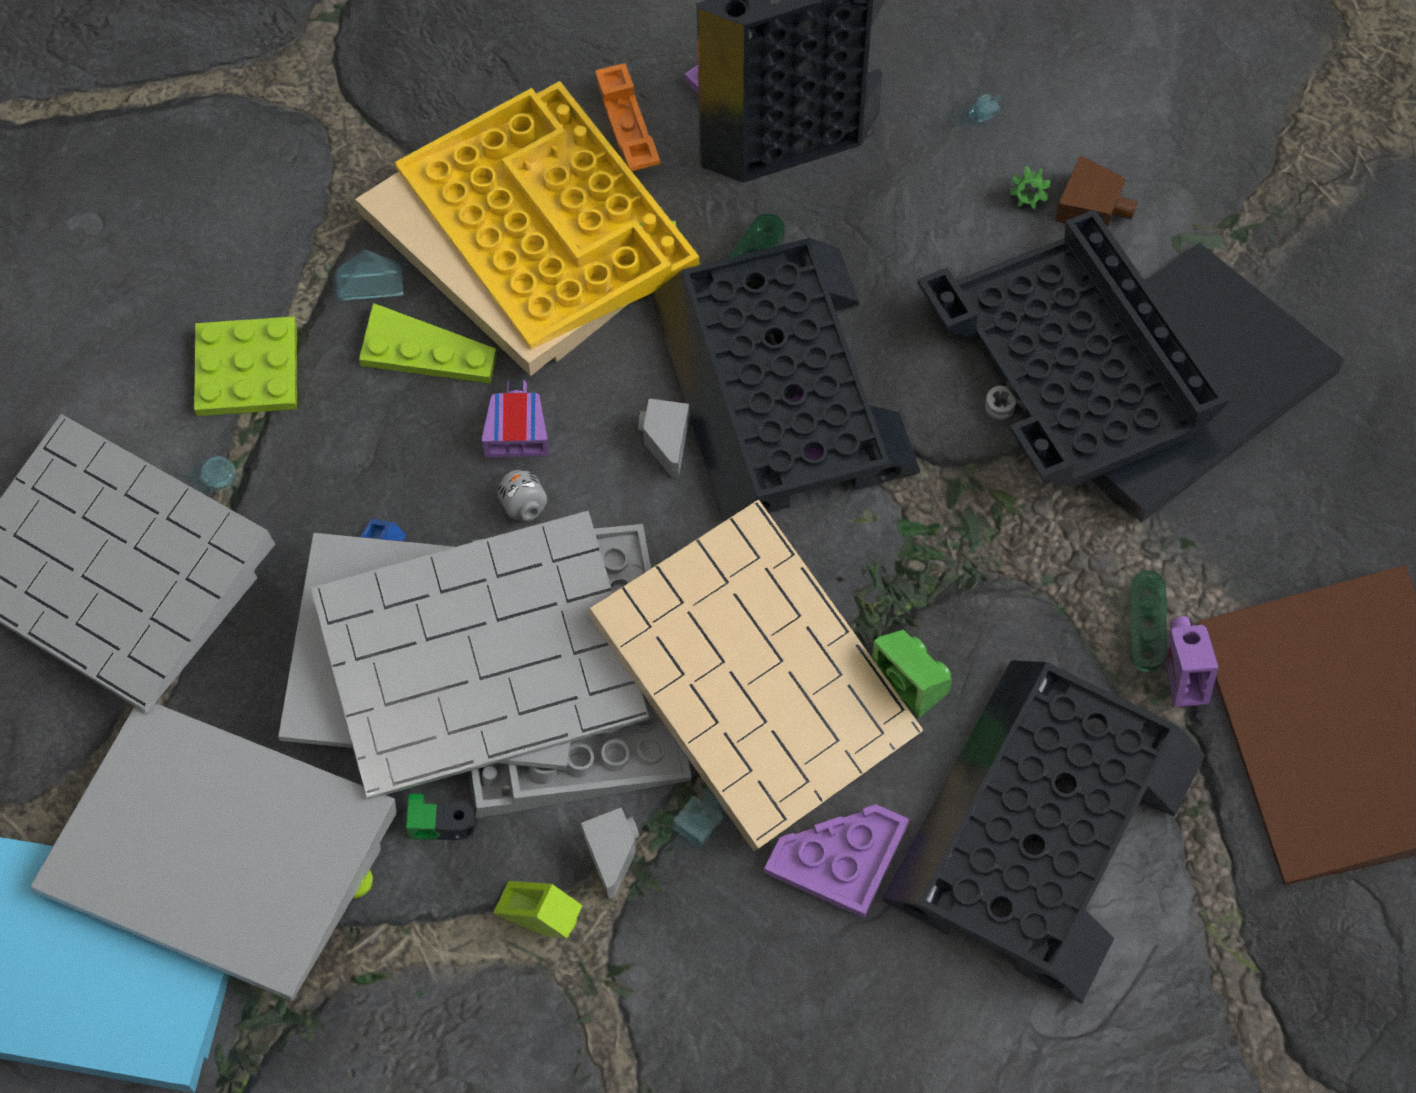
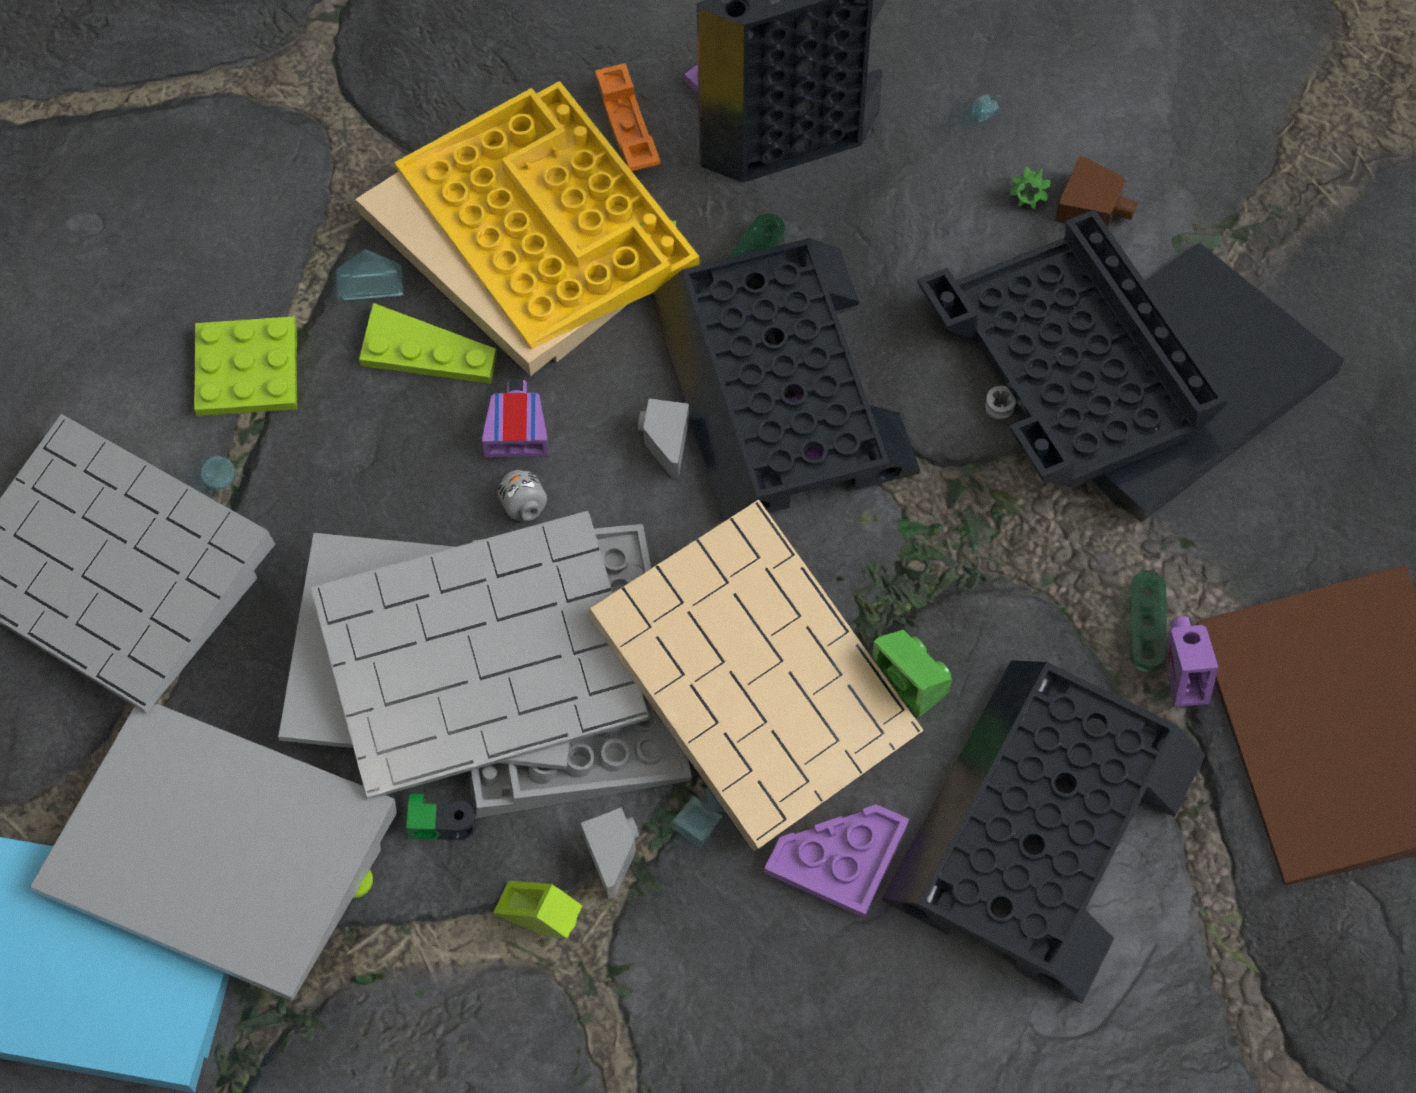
blue slope [360,519,407,541] -> none

